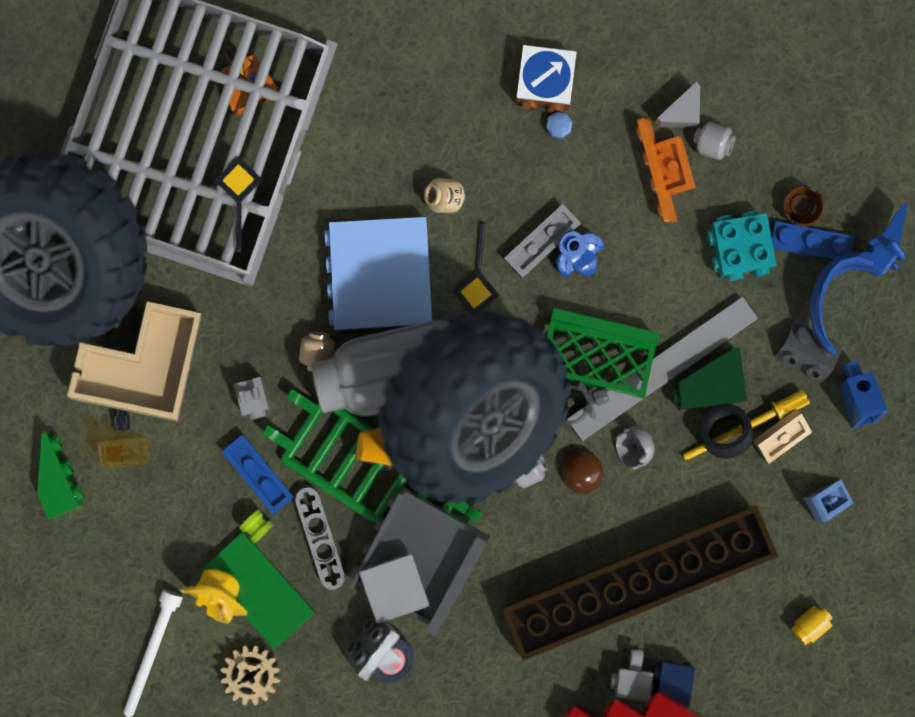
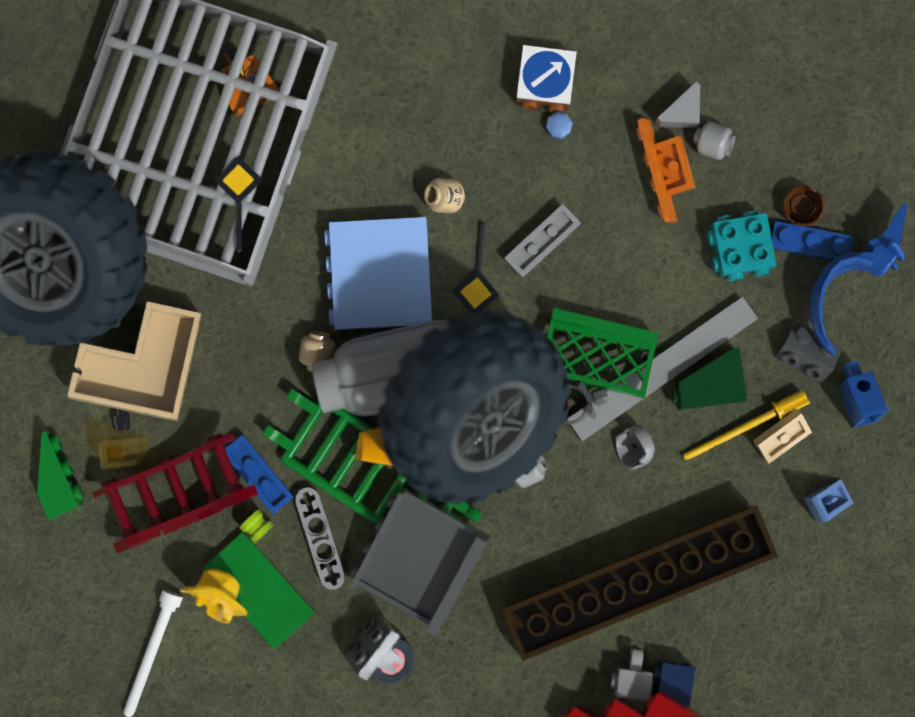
tan gear [221,645,281,705] -> none
light grey brick [234,377,271,420] -> none
light grey tile [359,553,429,624] -> none
plate [556,231,605,277] -> none
reddish brown hair [562,451,603,494] -> none
black tyre [699,404,753,459] -> none
yellow brick [791,605,833,646] -> none
none -> dark red fence [93,433,258,554]

